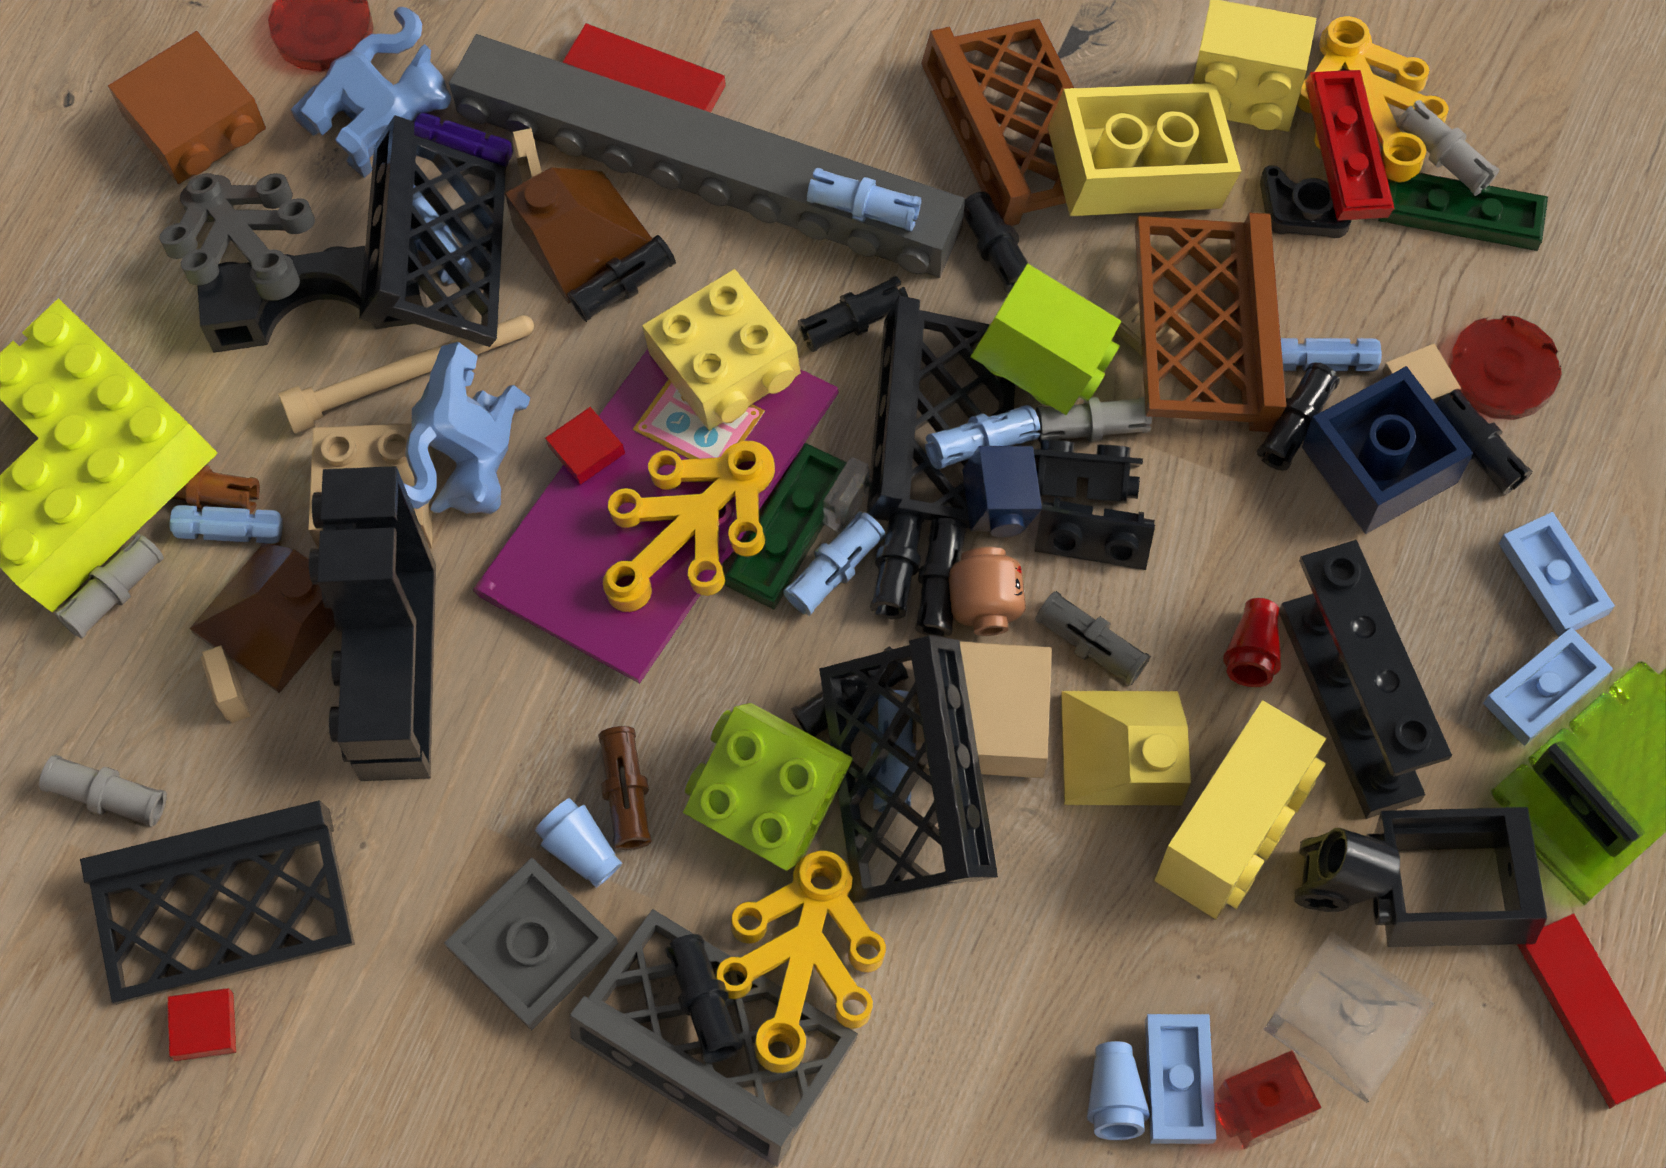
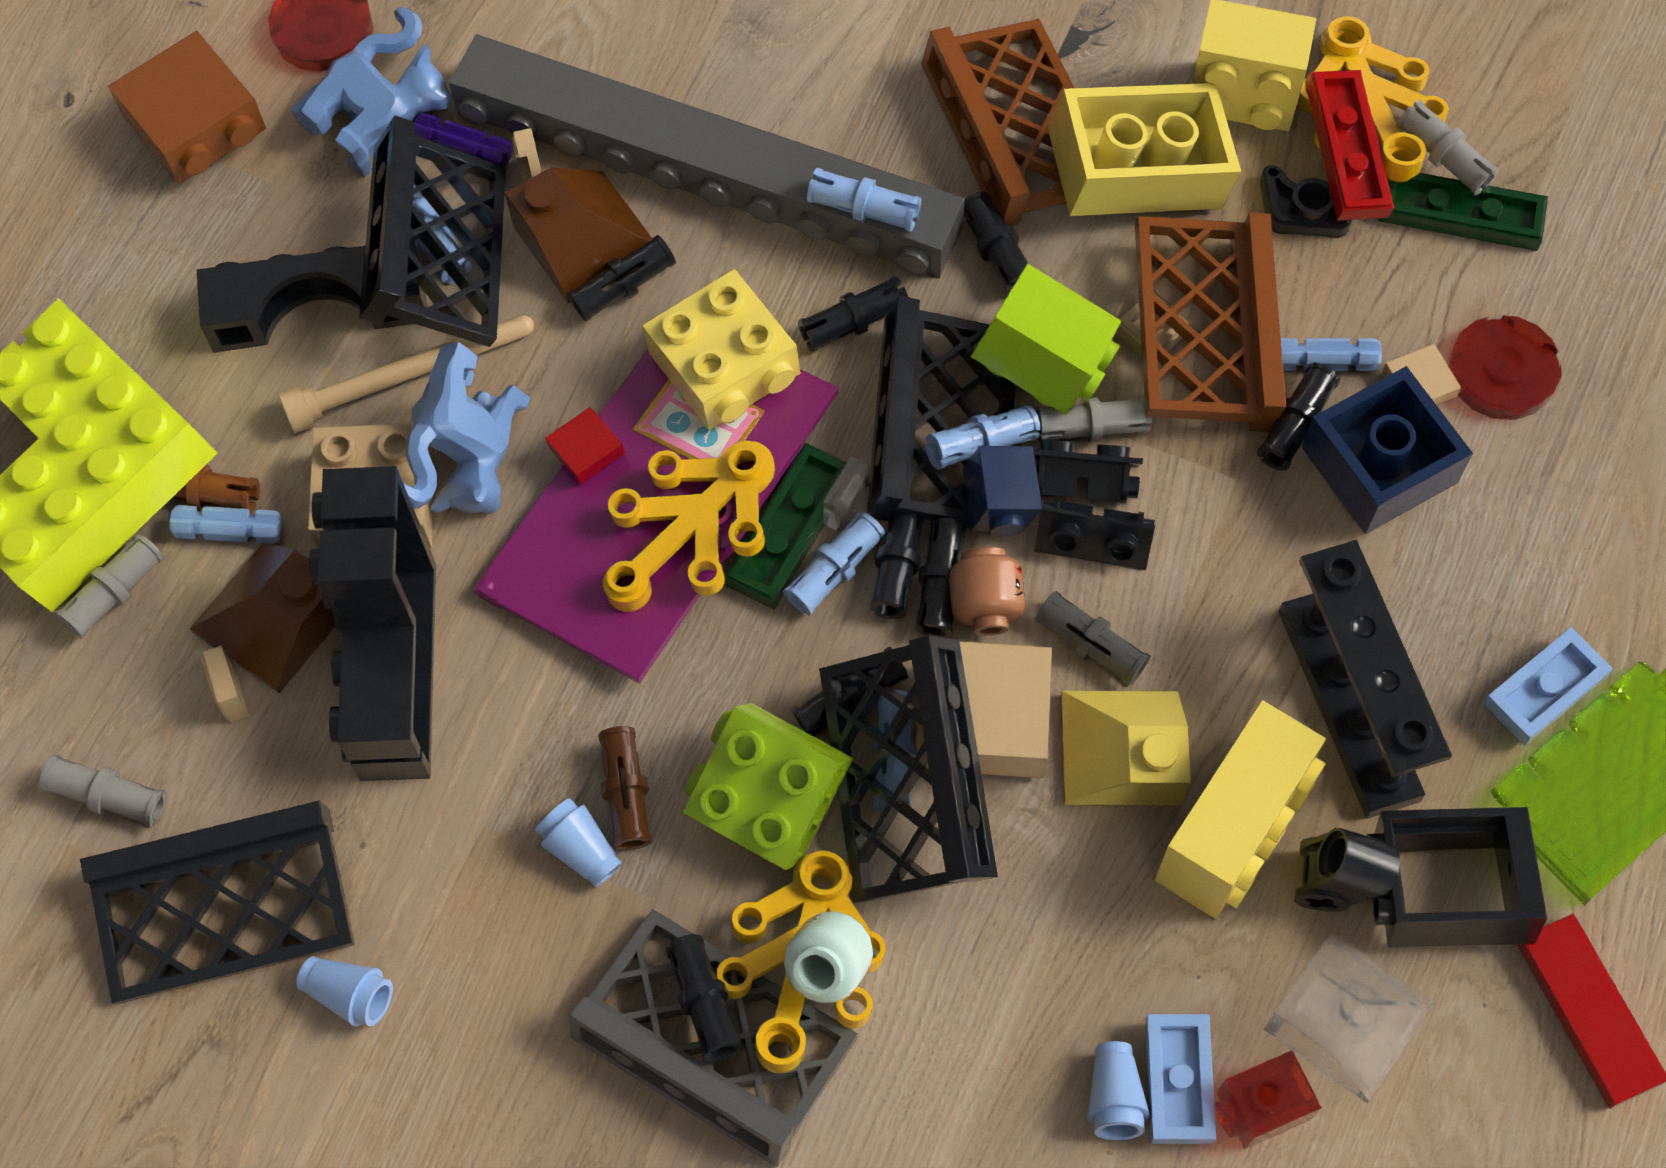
dark grey plant [159,173,315,300] -> none
red tile [168,988,236,1061] -> none
dark grey plate [444,857,619,1031] -> none
red tile [563,23,726,112] -> none
red cone [1223,598,1281,687] -> none
black pin [1436,389,1533,495] -> none
light blue plate [1498,512,1615,637] -> none
black slope [1532,741,1645,858] -> none
none -> light blue cone [297,956,393,1027]
none -> light aqua head [784,911,873,1003]

